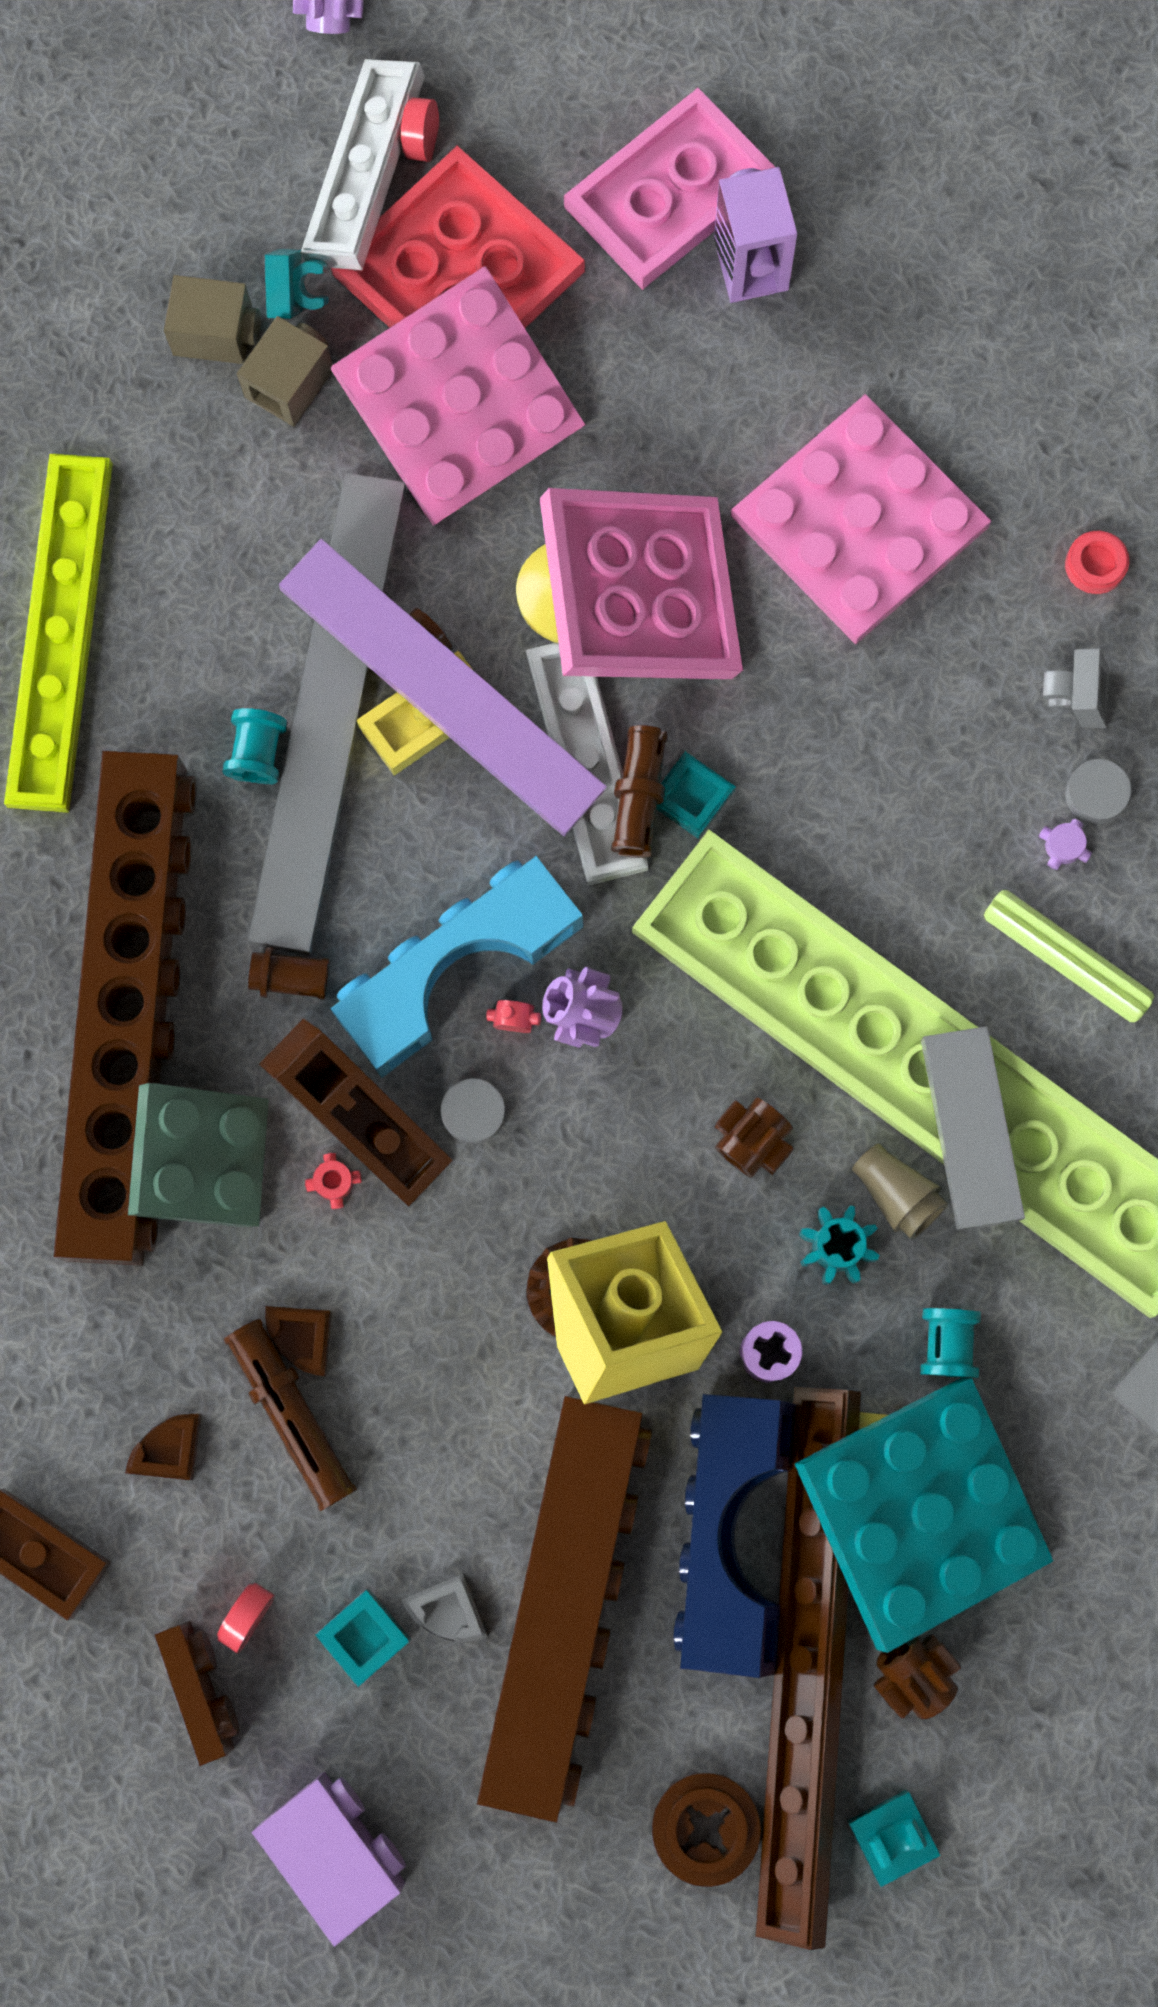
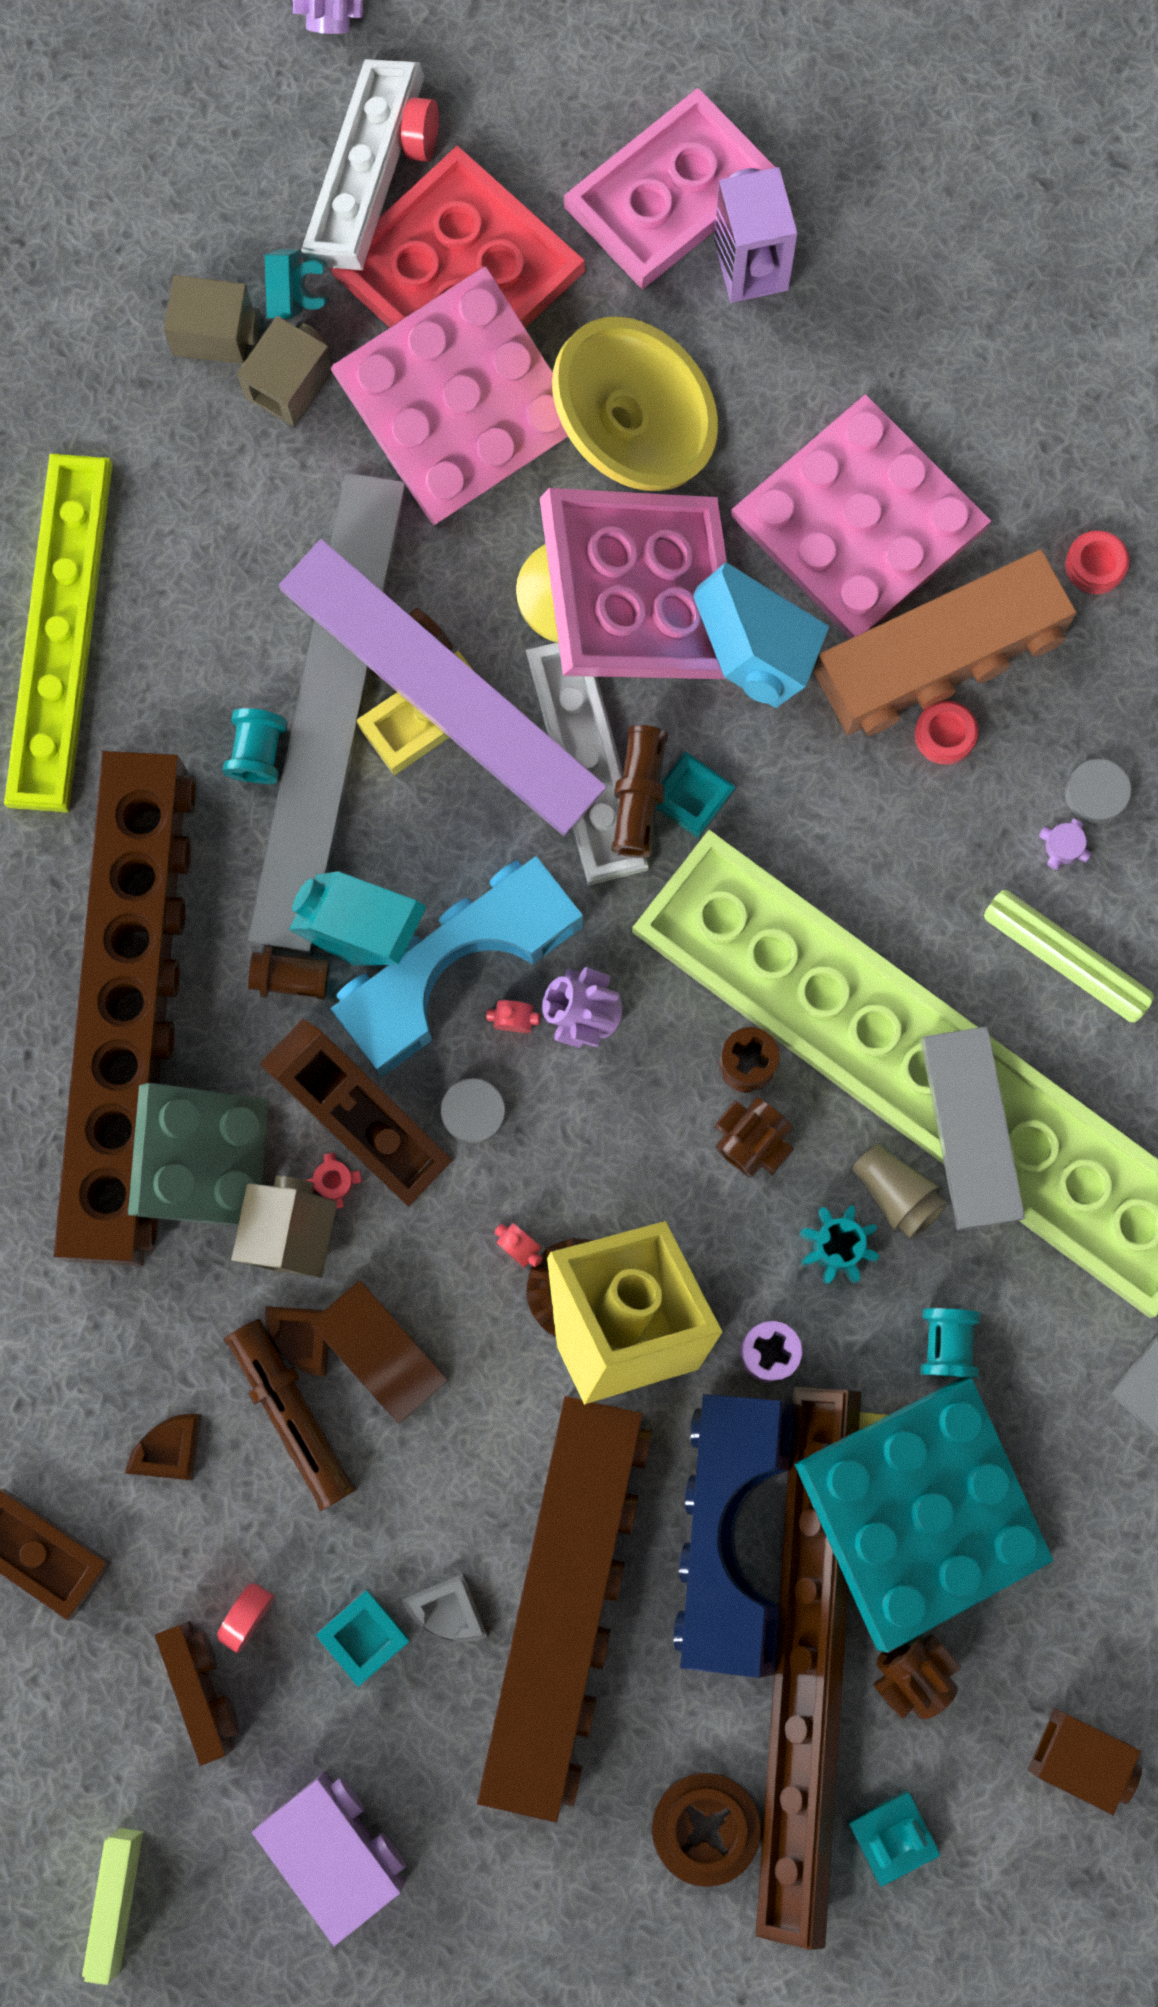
light grey tile [1043,648,1109,728] -> none
none -> yellowish green tile [82,1828,143,1985]
none -> dark tan brick [231,1176,337,1278]
none -> teal slope [289,871,427,966]
none -> reddish brown slope [310,1280,448,1424]
none -> coral piece [495,1223,543,1268]
none -> light yellow dish [552,317,718,491]
none -> medium azure slope [693,562,829,708]
none -> reddish brown bush [719,1027,780,1093]
none -> nougat brick [814,549,1077,736]
none -> coral tile [914,701,979,765]
none -> reddish brown brick [1027,1708,1142,1816]

